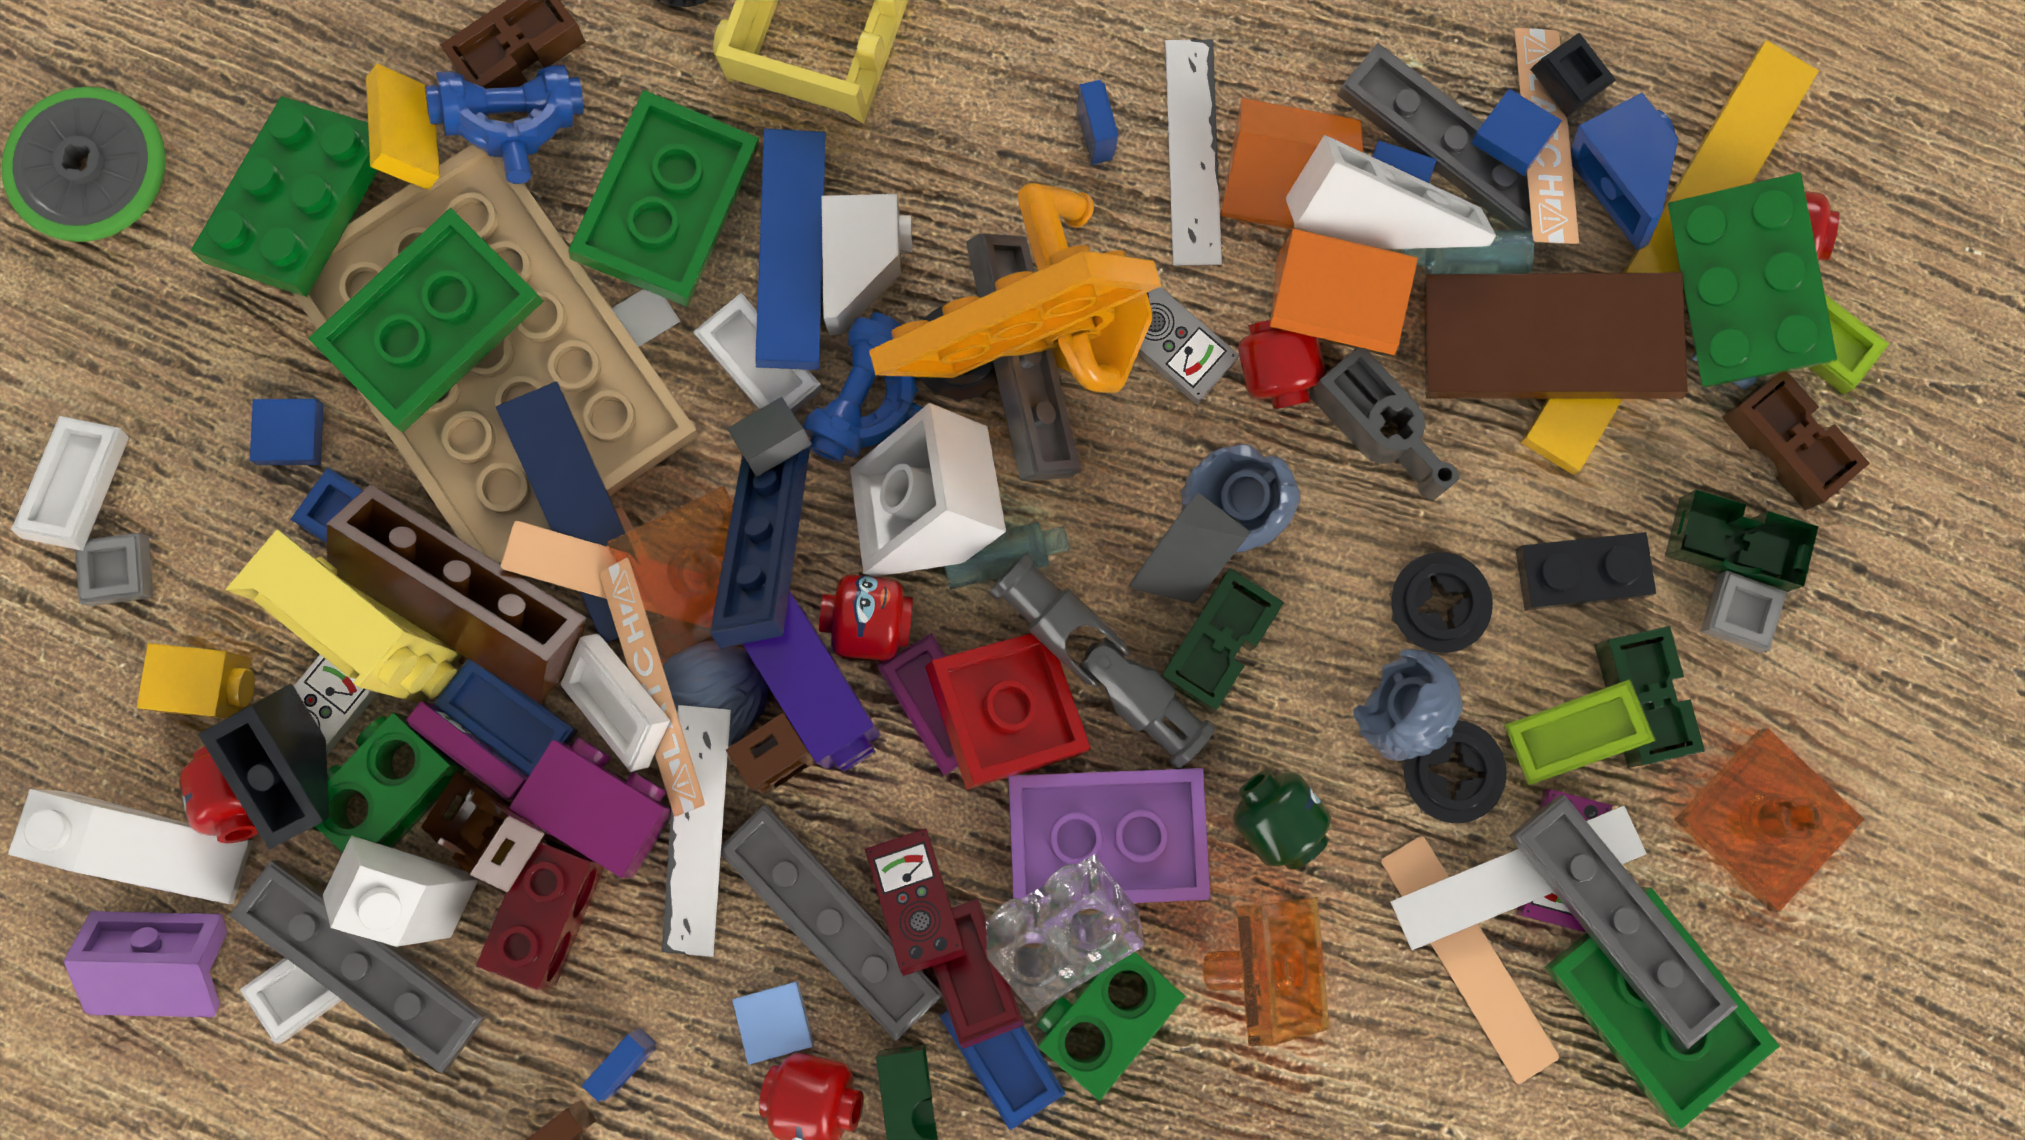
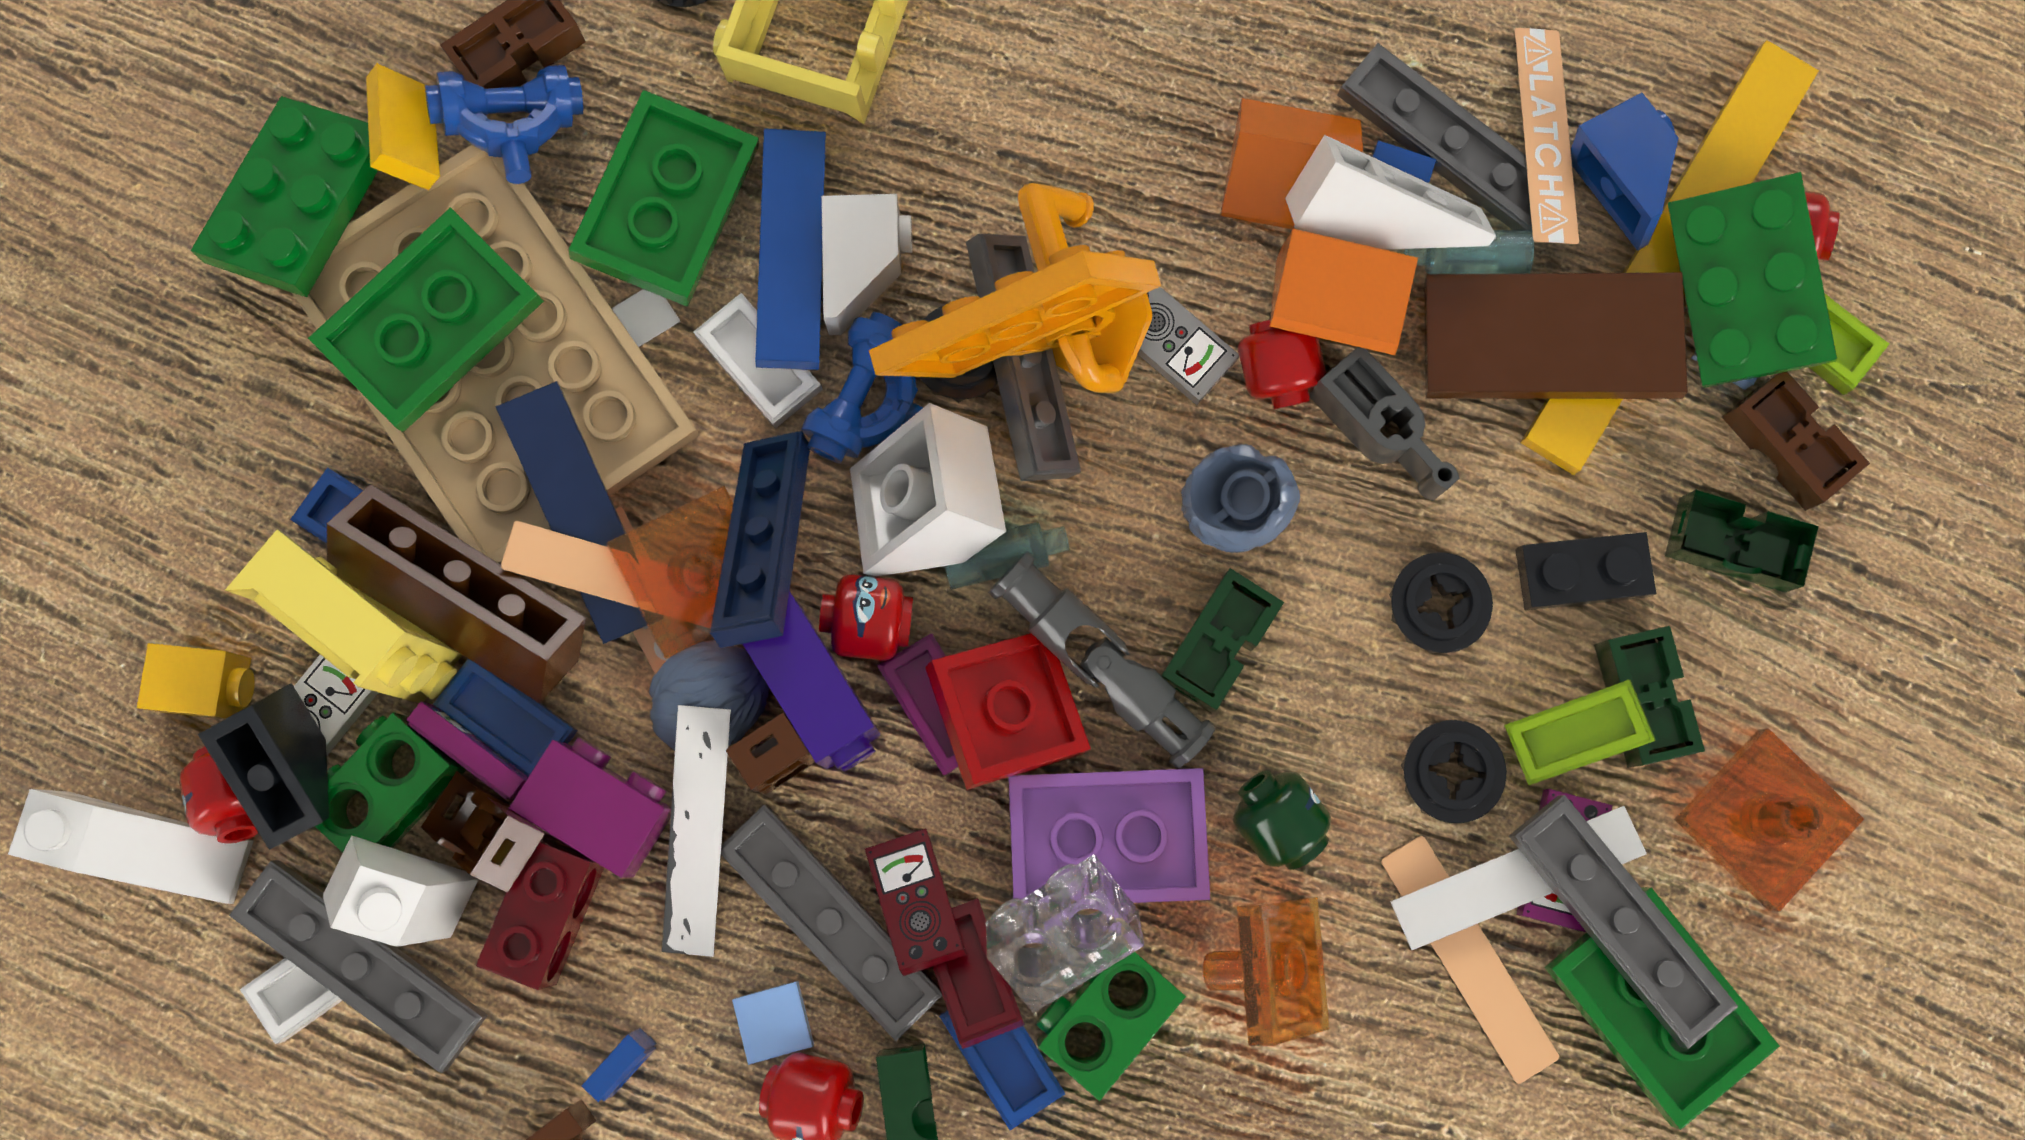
dark grey wheel [1,87,166,242] -> none
white tile [11,416,129,551] -> none
medium lavender panel [63,911,228,1017] -> none
light grey tile [75,533,153,607] -> none
blue tile [249,399,324,465] -> none
white tile [560,634,670,772] -> none
light nougat sticker [599,558,705,817] -> none
dark grey tile [727,397,812,477] -> none
blue tile [1077,80,1119,165] -> none
dark grey slope [1129,492,1251,604] -> none
white sticker [1165,39,1222,266] -> none
sand blue hair [1354,649,1463,761] -> none
blue tile [1471,88,1562,176] -> none
black tile [1530,33,1616,117] -> none
light grey tile [1701,571,1787,653] -> none

